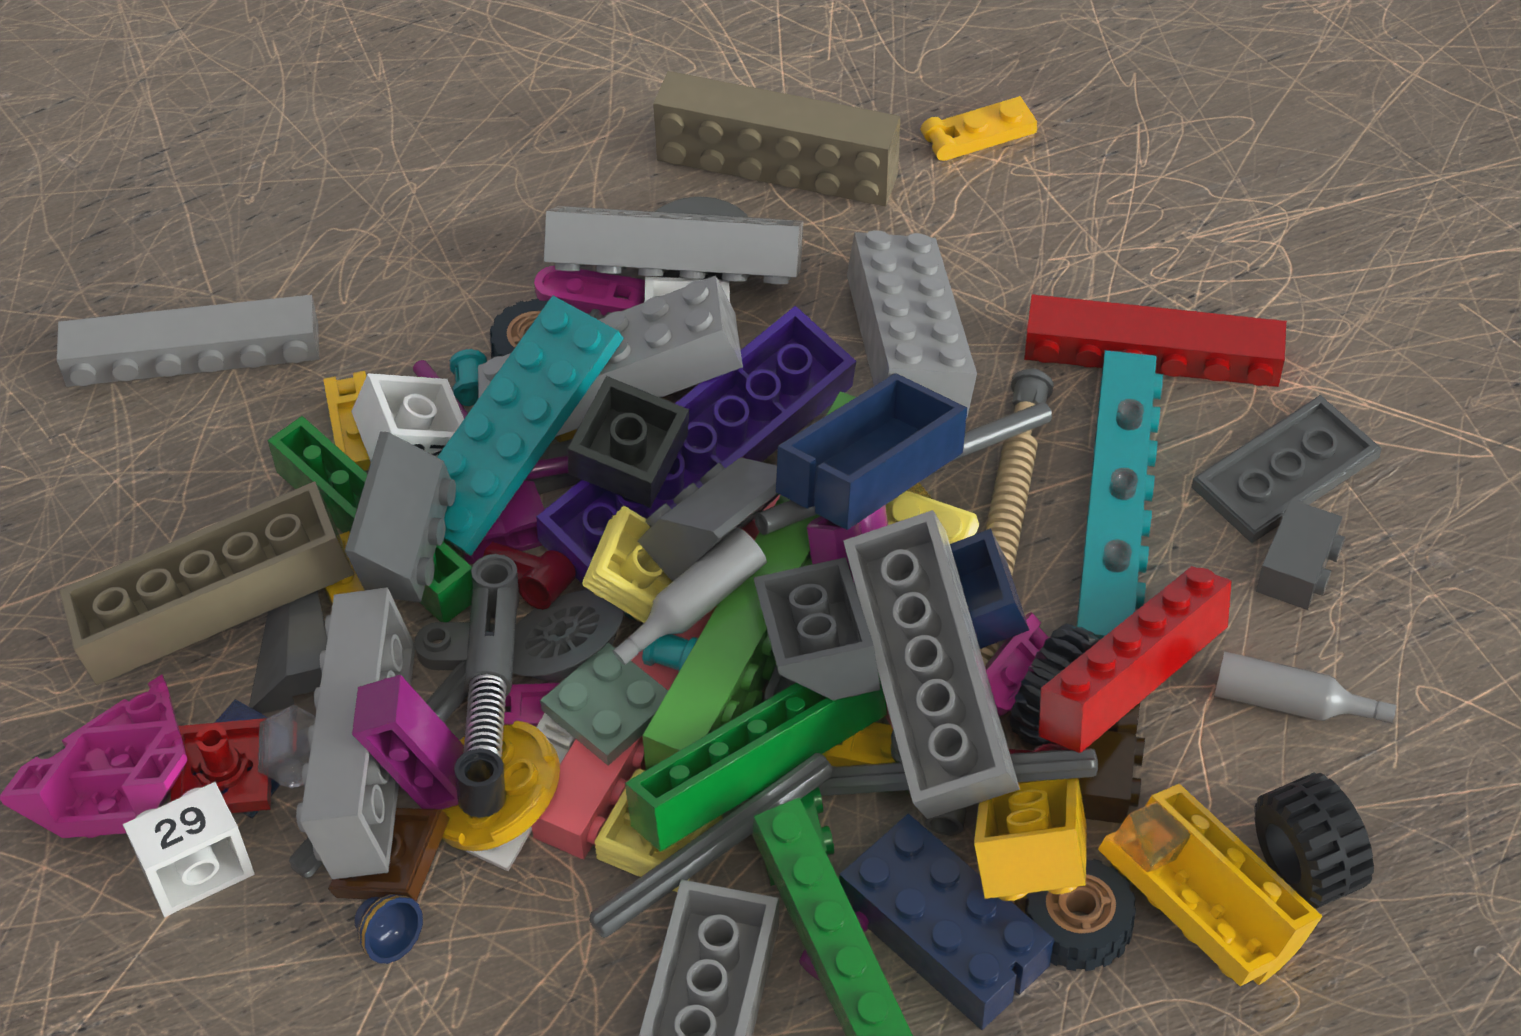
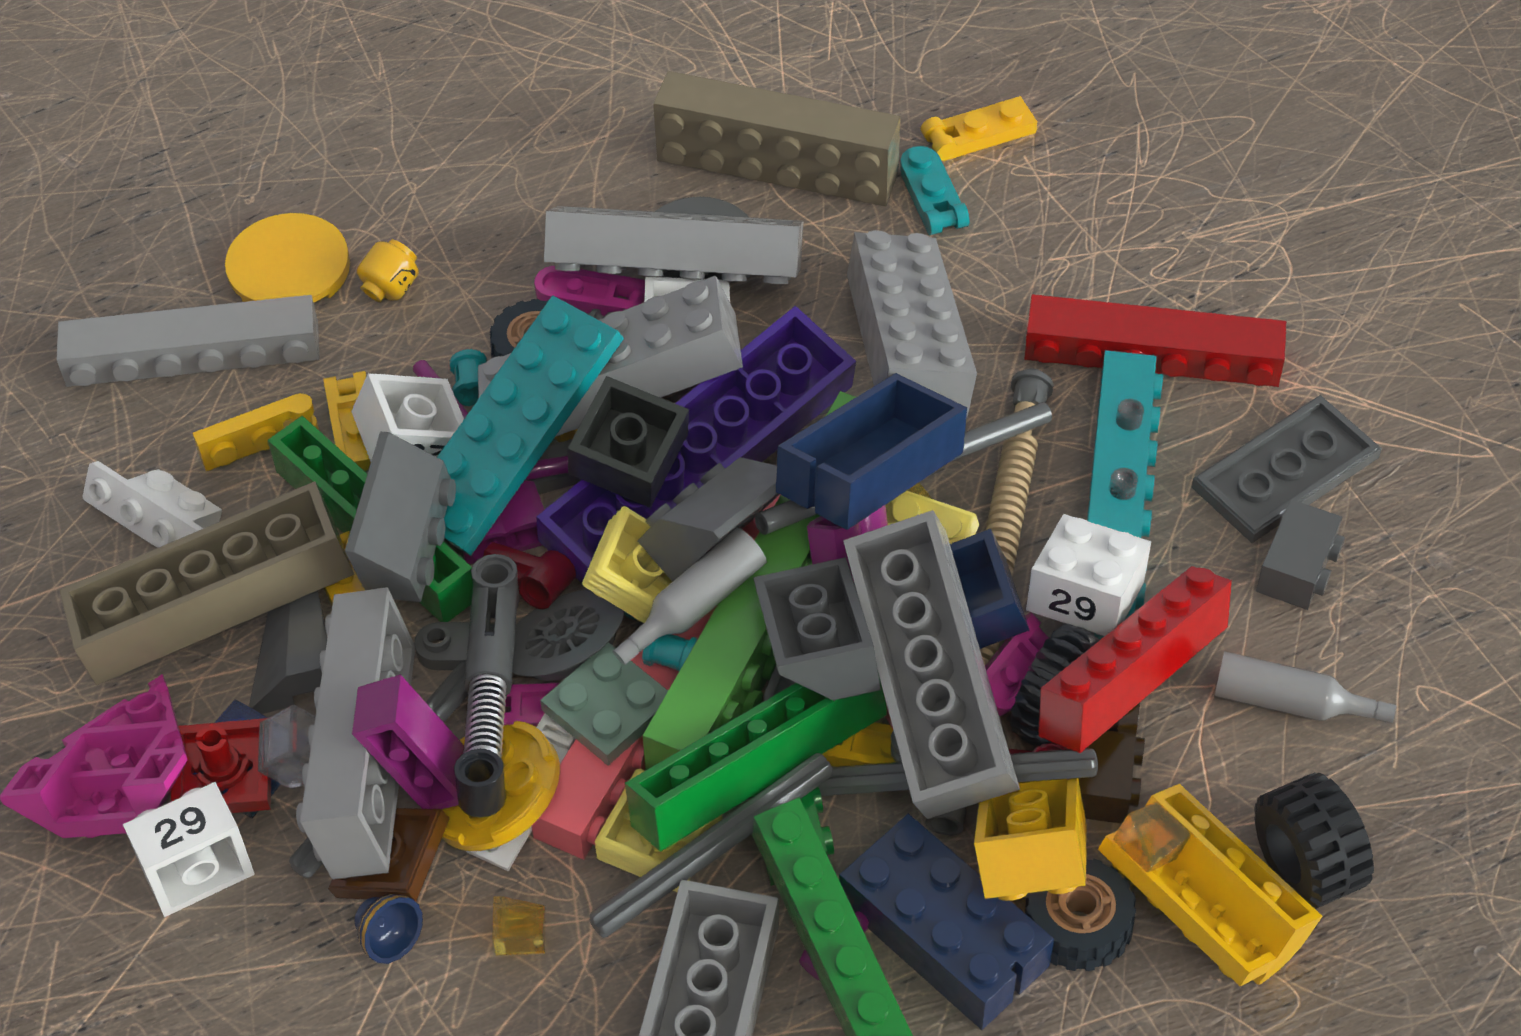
none -> white bracket [83,461,222,548]
none -> yellow plate [192,393,319,472]
none -> yellow tile [225,213,350,303]
none -> yellow head [357,239,419,302]
none -> clear yellow slope [492,896,546,956]
none -> teal plate [900,146,970,235]
none -> white brick [1026,514,1151,636]

